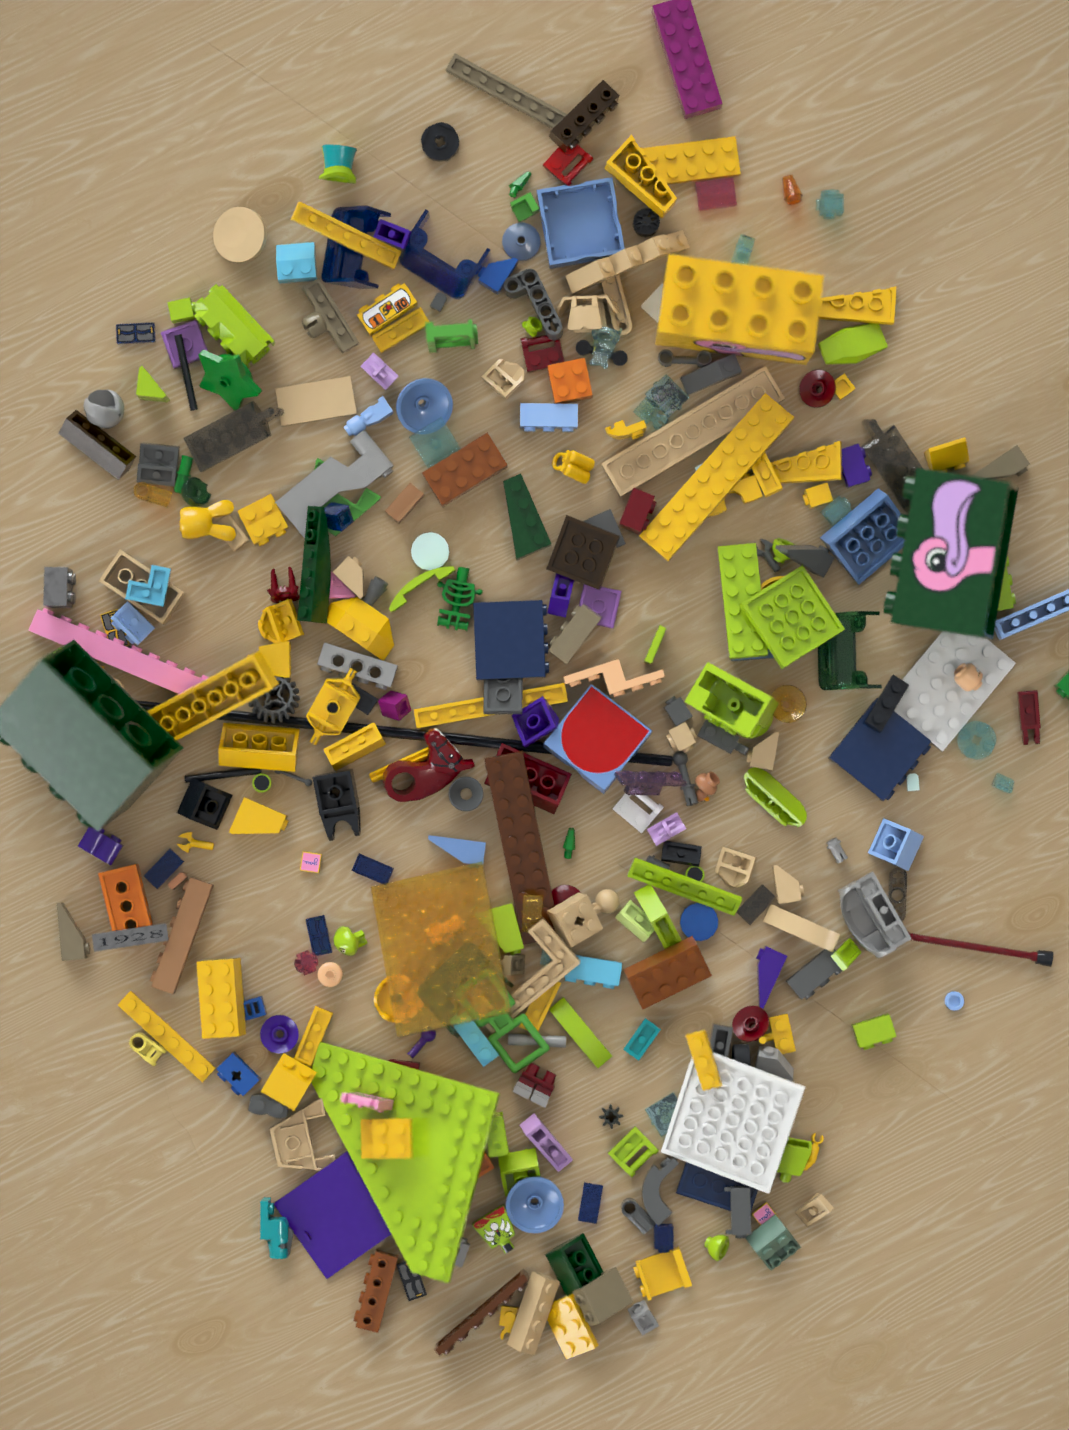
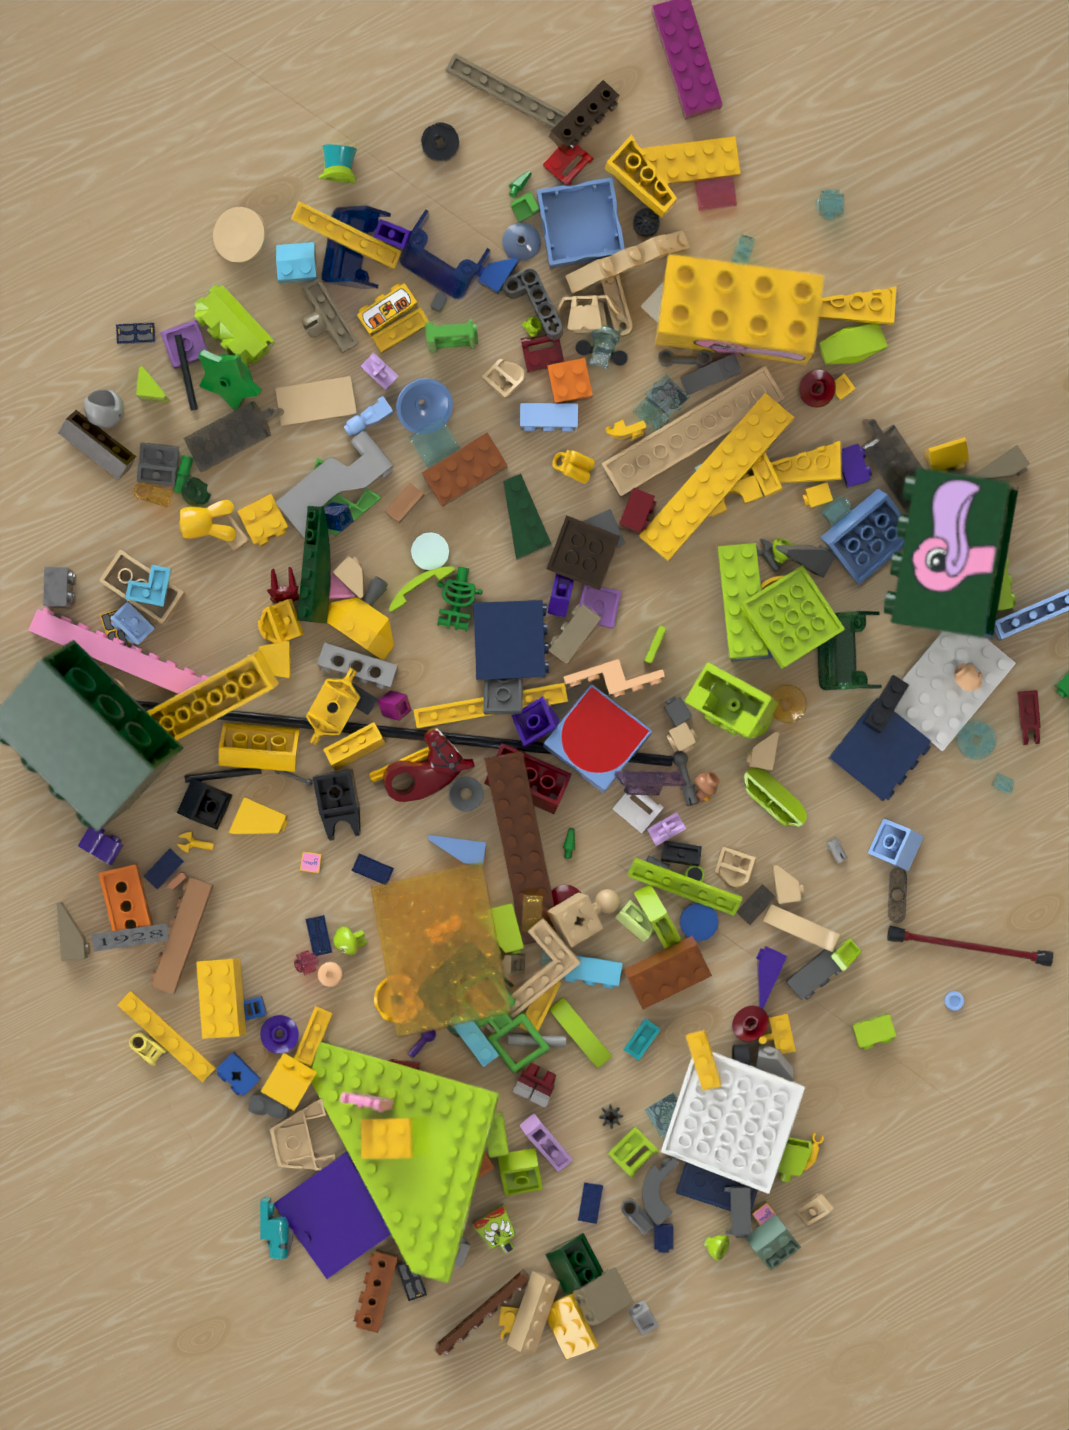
lime brick [167,297,196,324] -> none
dark grey gear [249,676,300,724] -> none
black tile [252,773,272,793] -> none
medium blue dish [506,1176,564,1233] -> none
yellow panel [633,1247,692,1301] -> none
dark grey plate [697,719,749,755] -> none
dark grey brick [710,1023,733,1058] -> none
clear orange cone [782,175,803,205] -> none
light grey piece [838,871,911,958] -> none
light aqua piece [906,773,920,791] -> none

